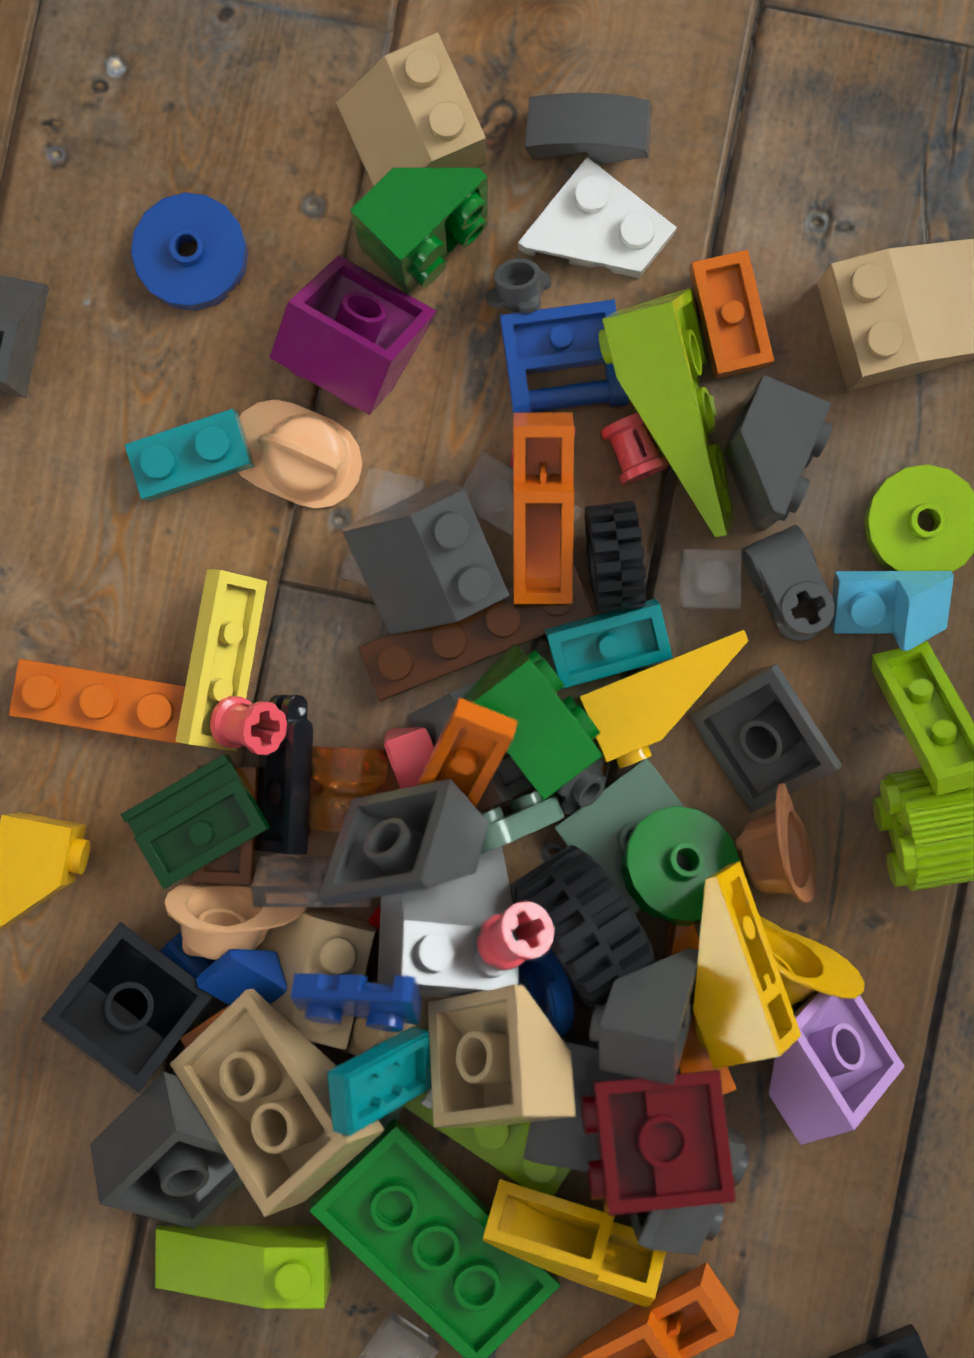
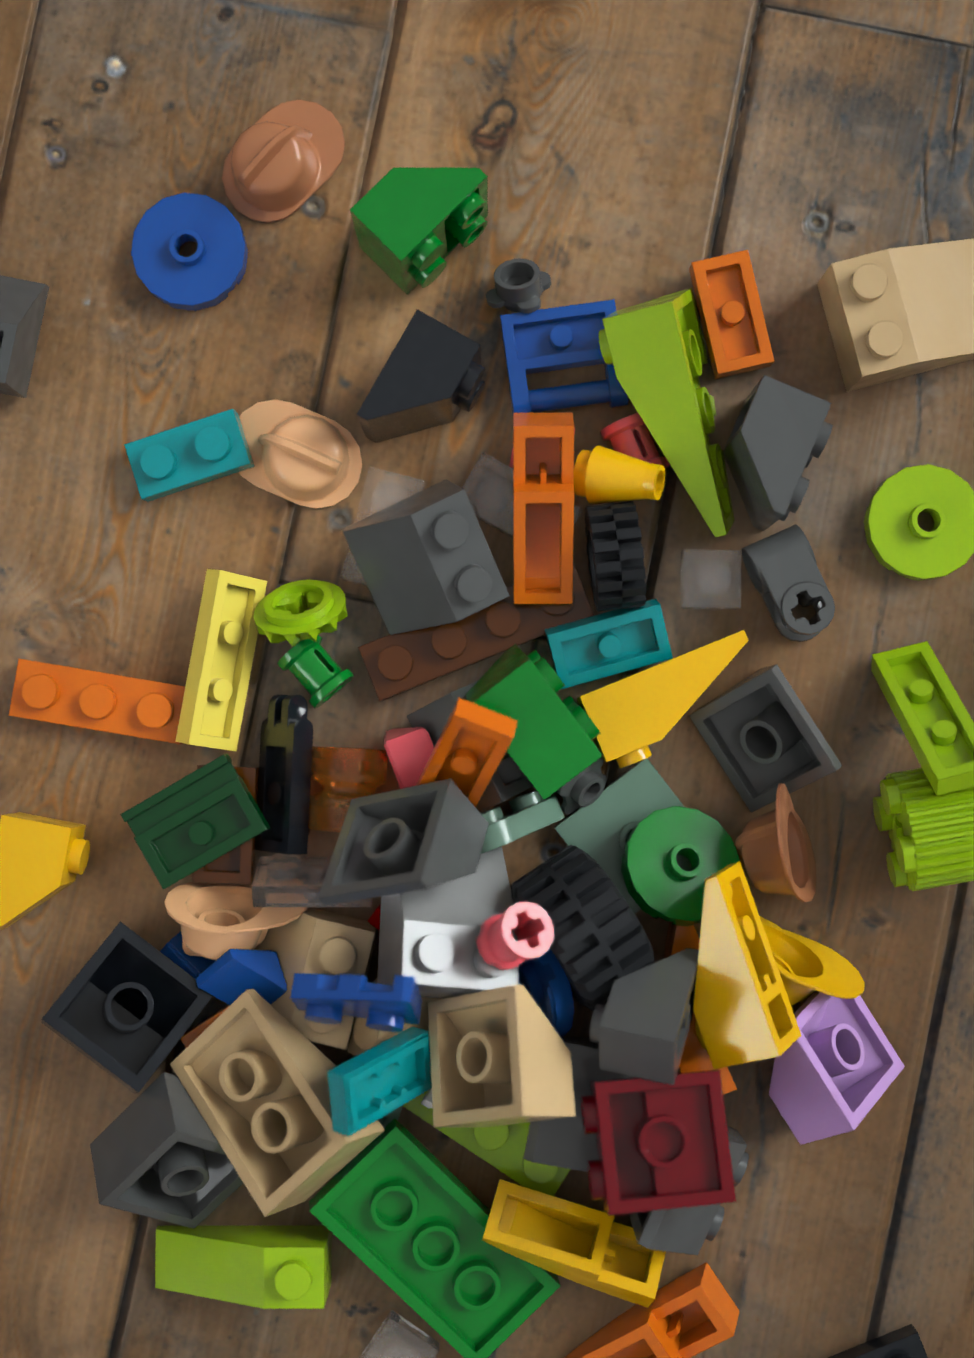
coral bush [210,696,287,755] -> none
magenta slope [269,255,437,415] -> none
tan slope [336,32,486,187] -> none
white wing [518,157,677,278] -> none
dark grey slope [525,93,652,164] -> none
medium azure slope [830,571,954,651] -> none
none -> nougat piece [222,100,345,223]
none -> lime gear [254,579,348,646]
none -> green bush [277,635,354,709]
none -> black slope [356,309,485,443]
none -> yellow cone [573,445,665,504]

